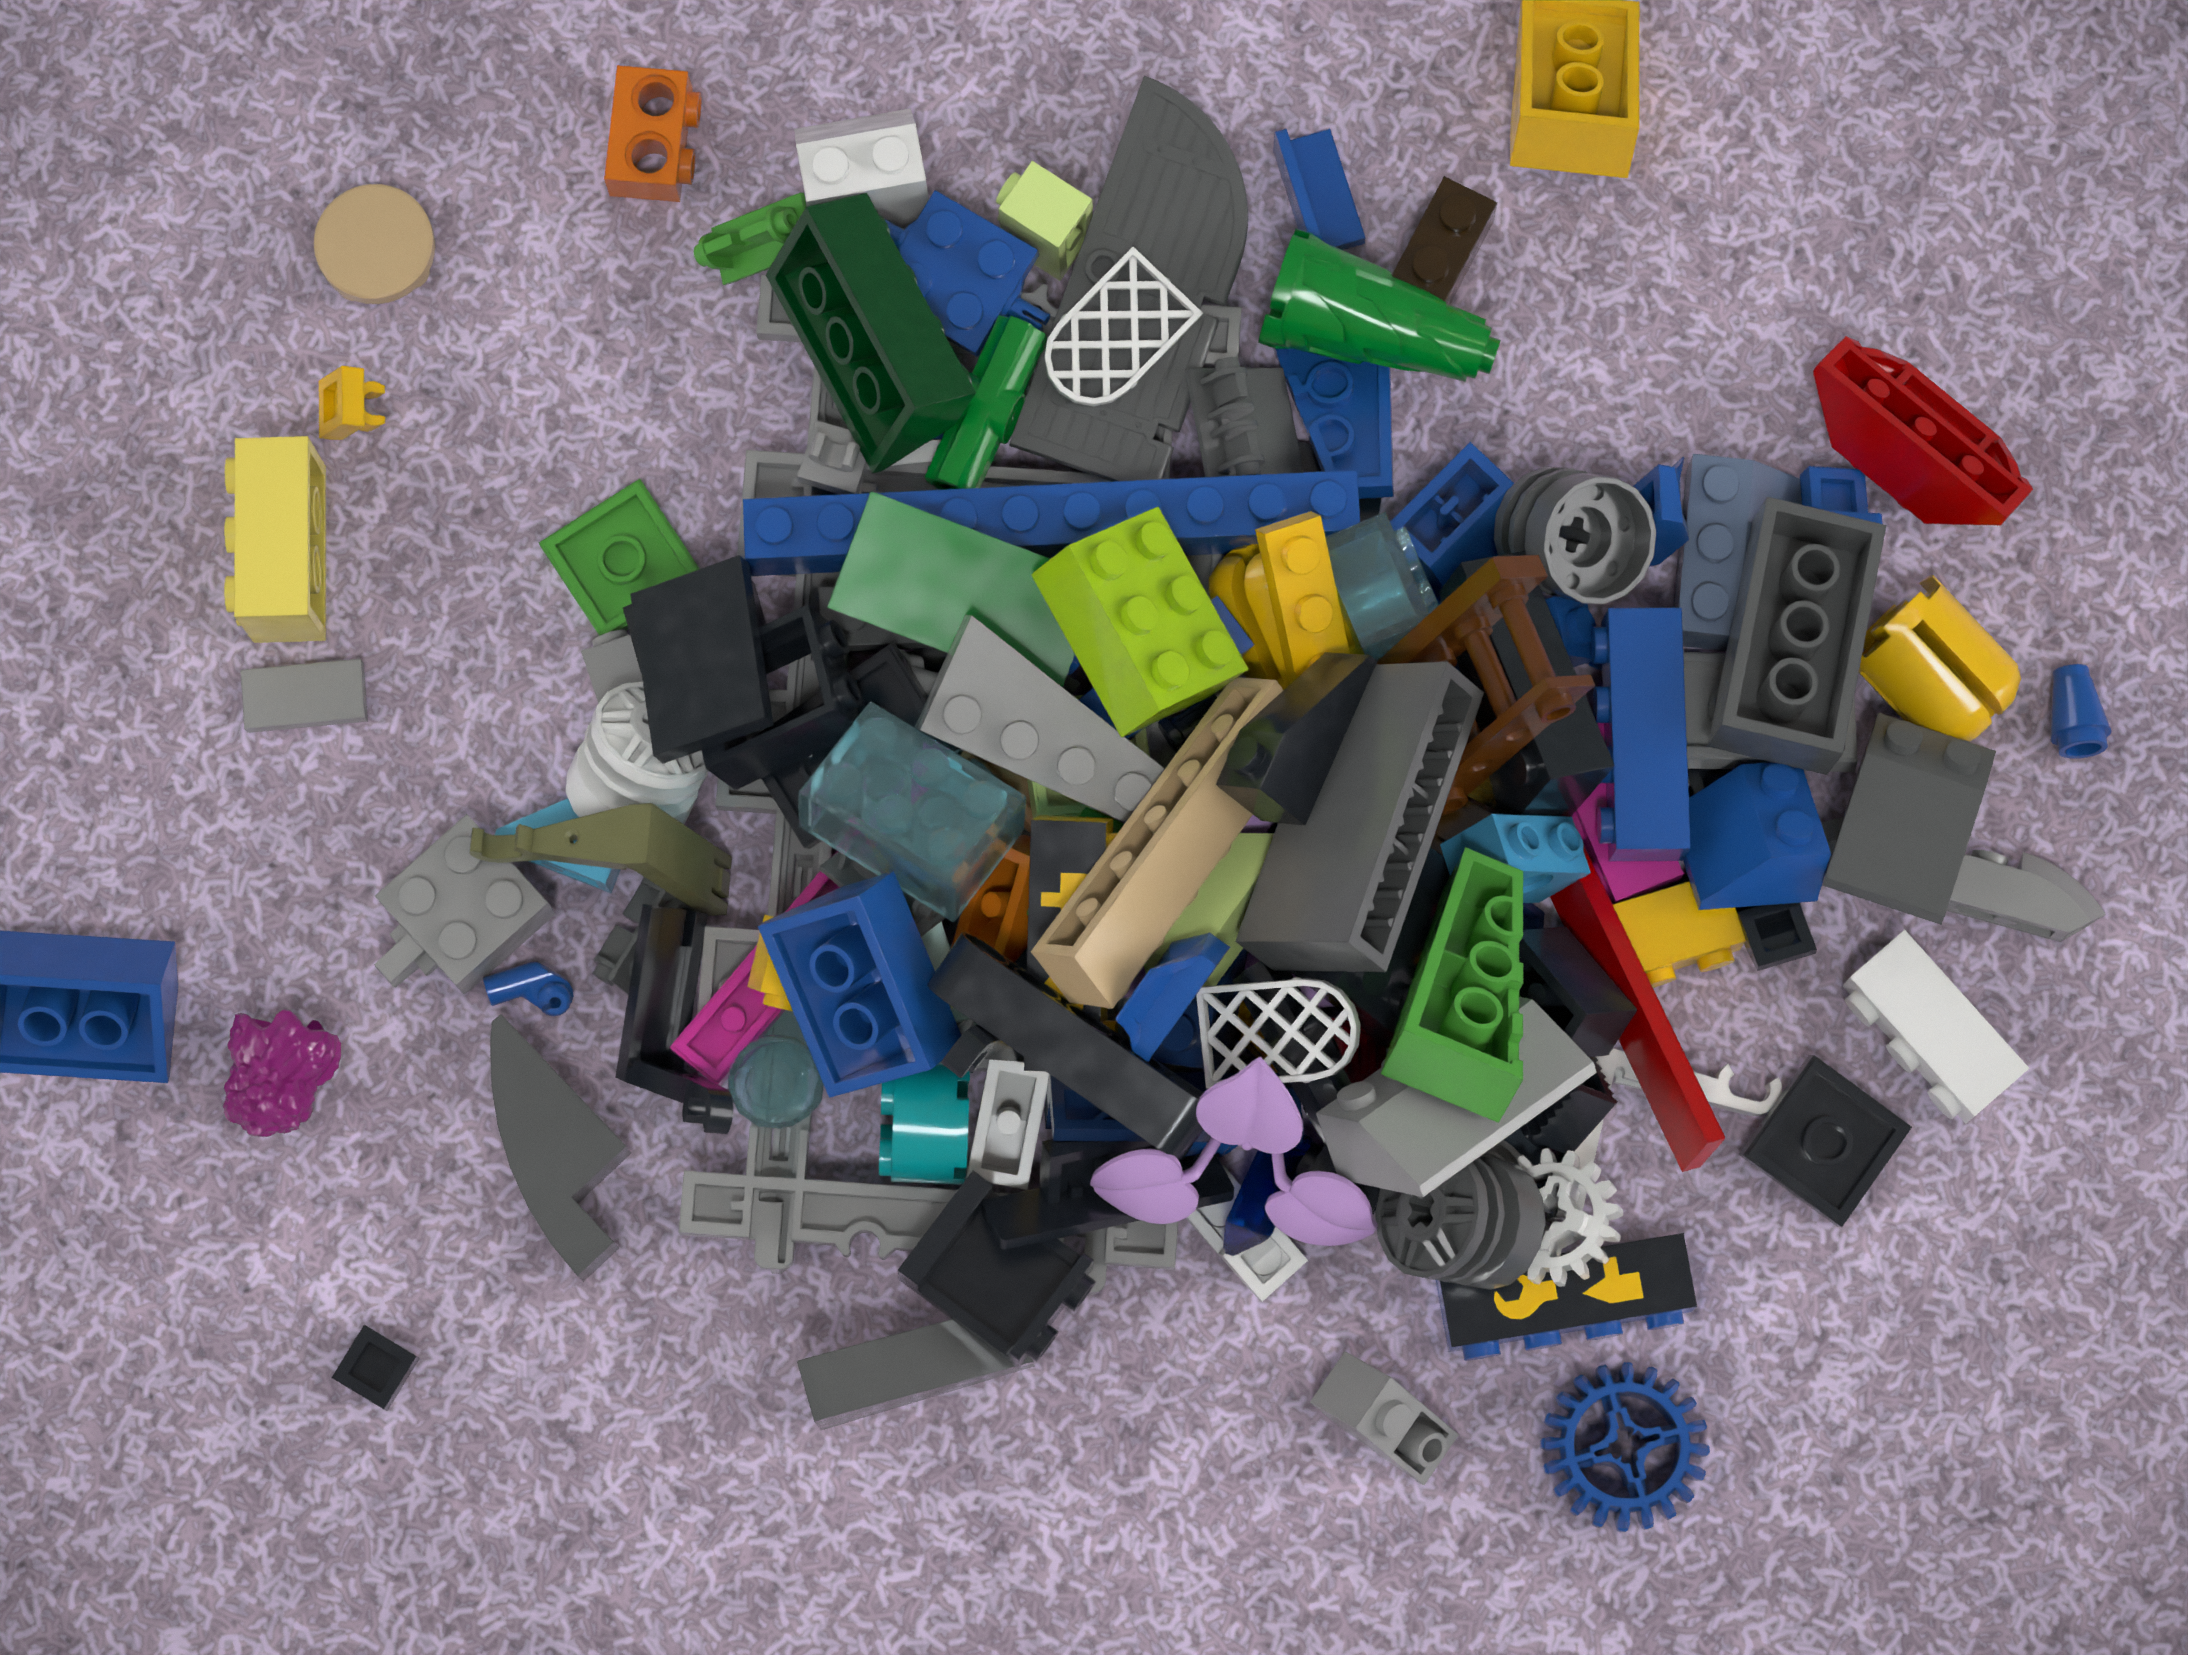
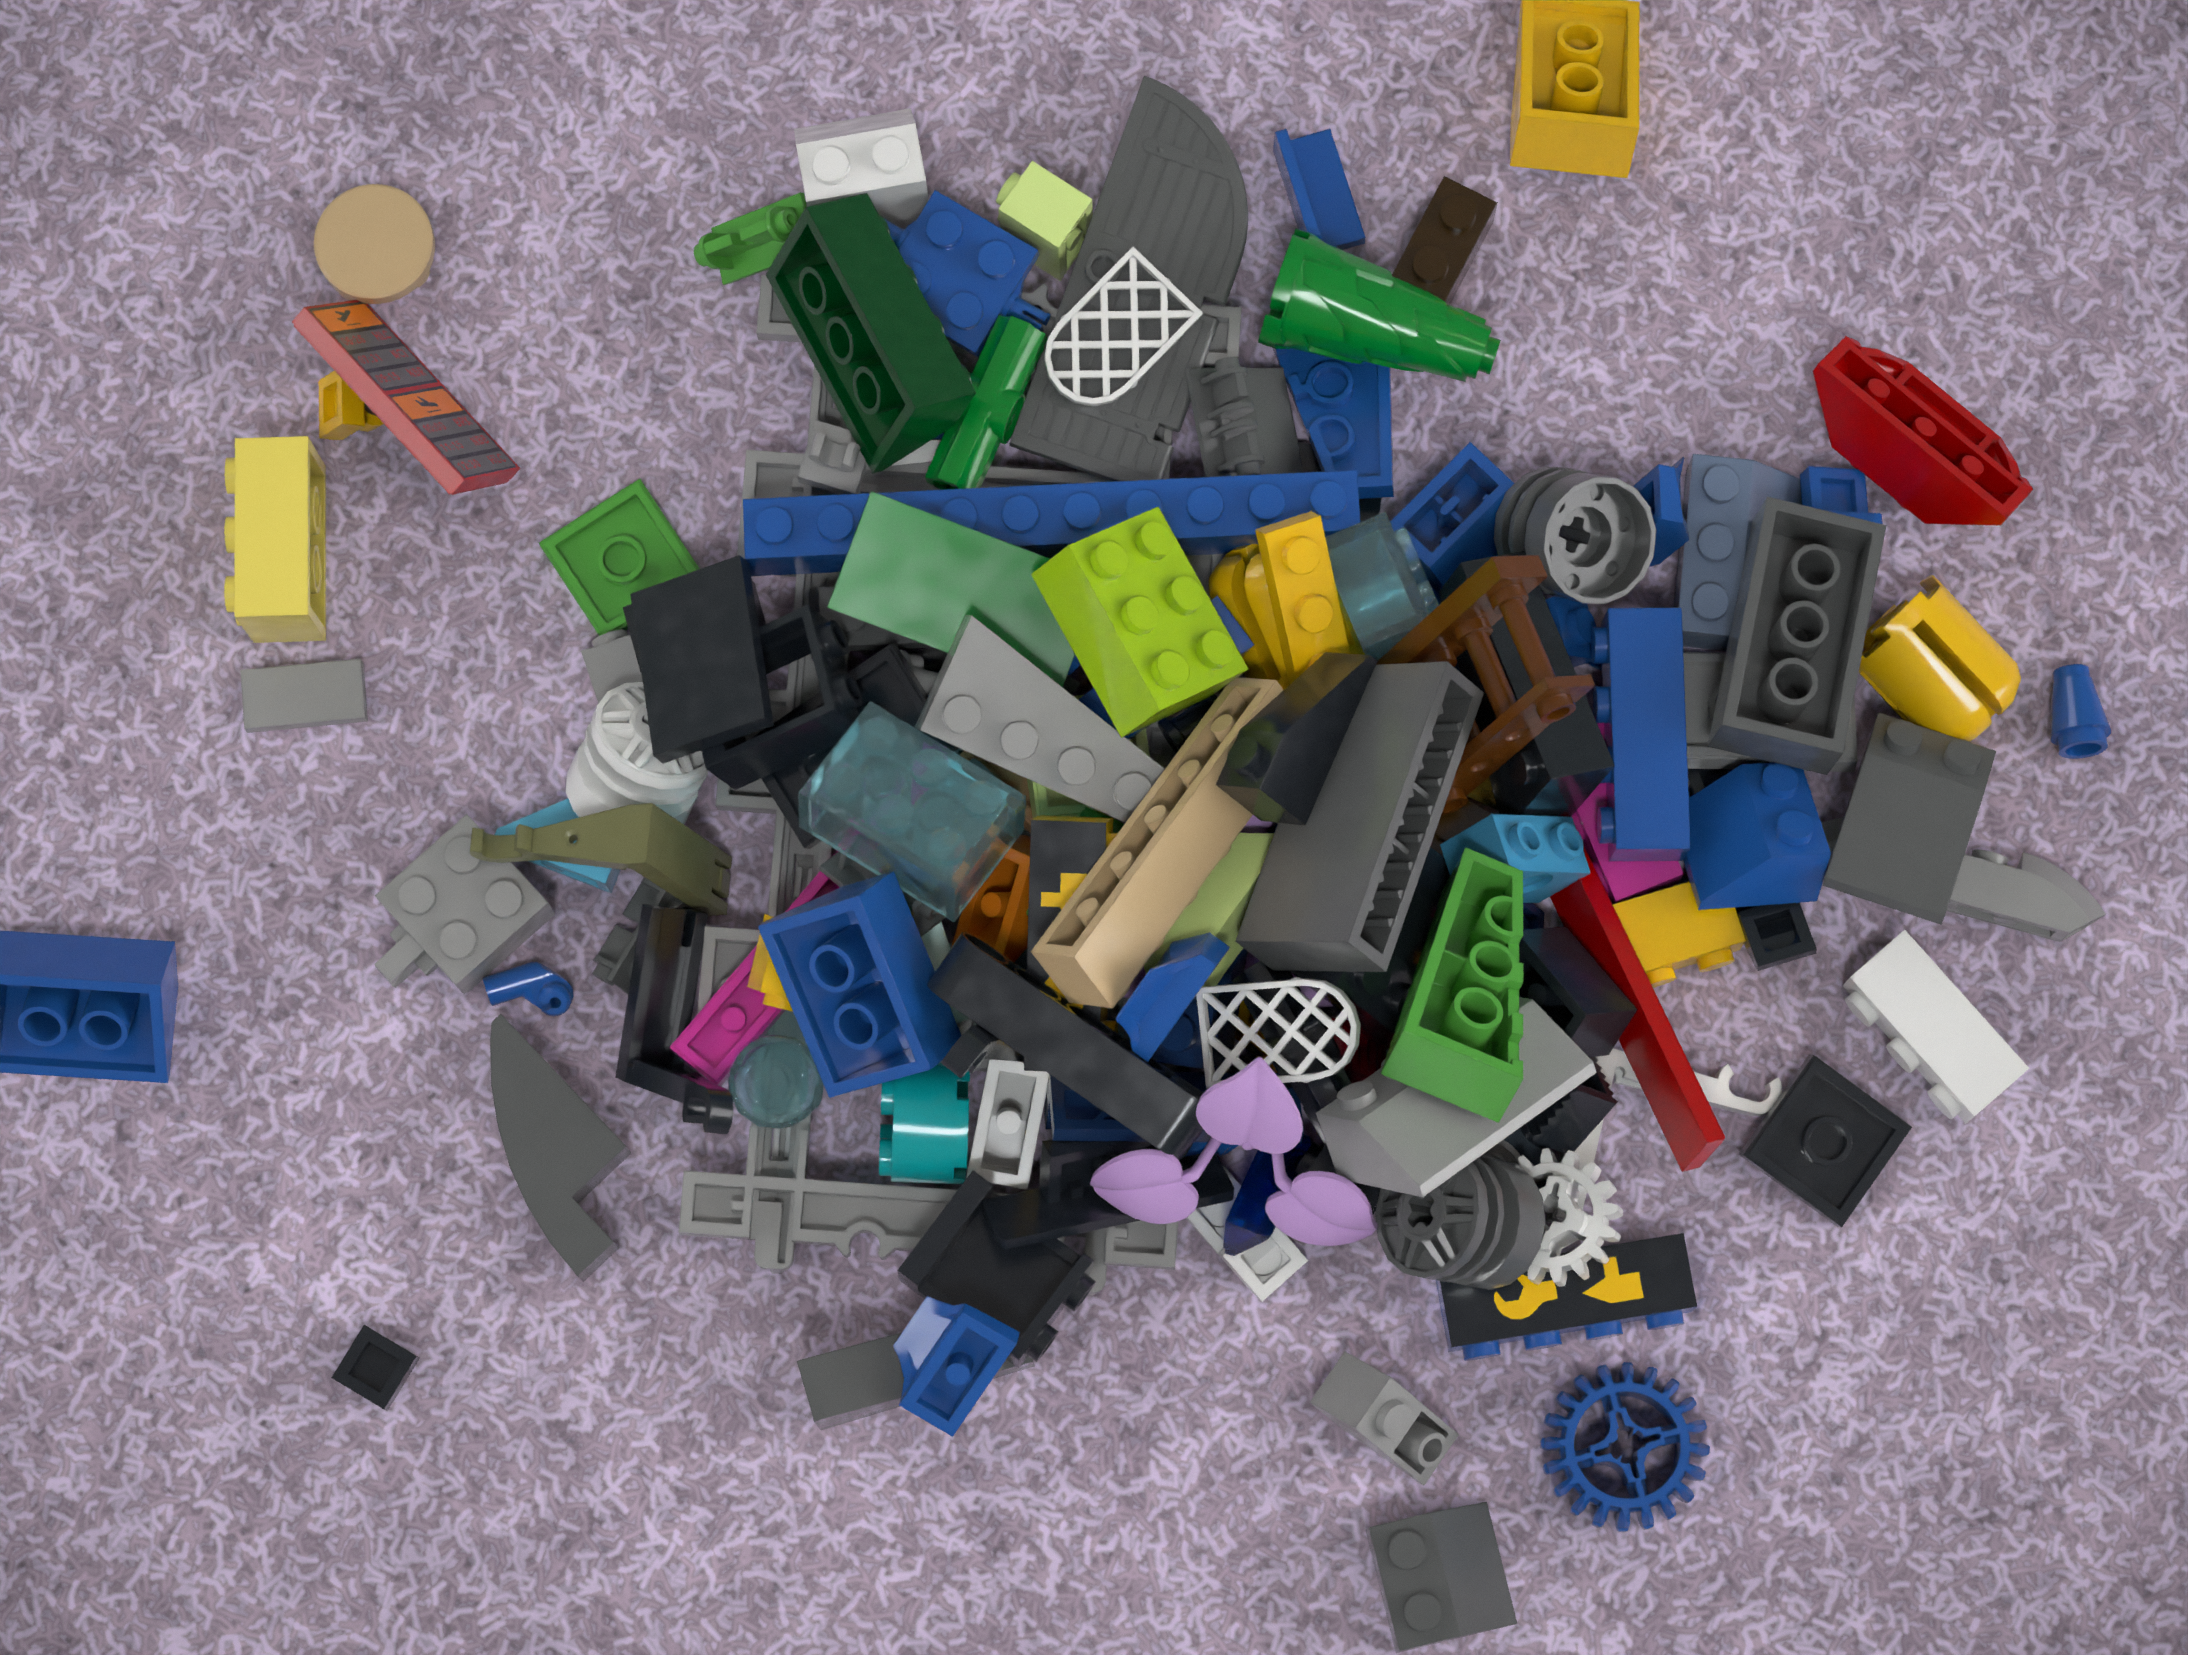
magenta hair [223,1009,341,1137] -> none
orange brick [604,65,702,202] -> none
none -> tile [292,300,520,495]
none -> blue slope [893,1296,1020,1437]
none -> dark grey slope [1366,1502,1517,1653]

